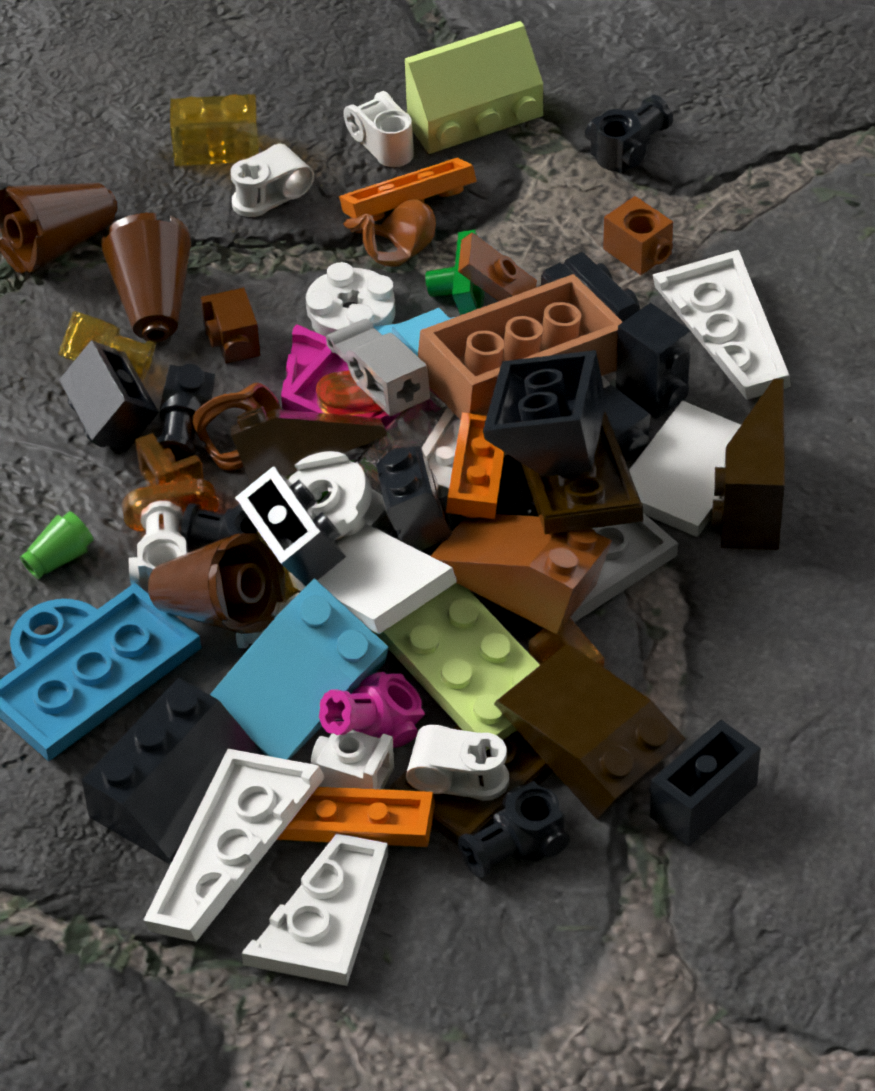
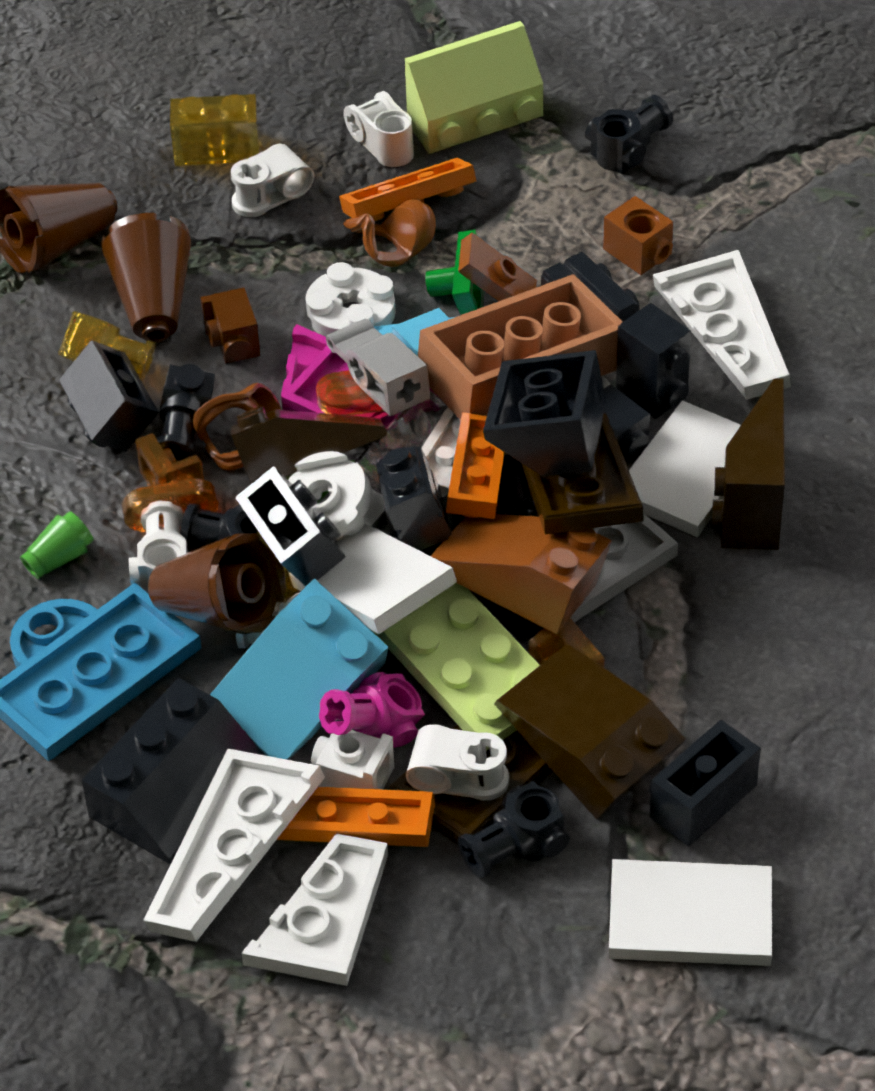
none -> white tile [609,859,772,966]

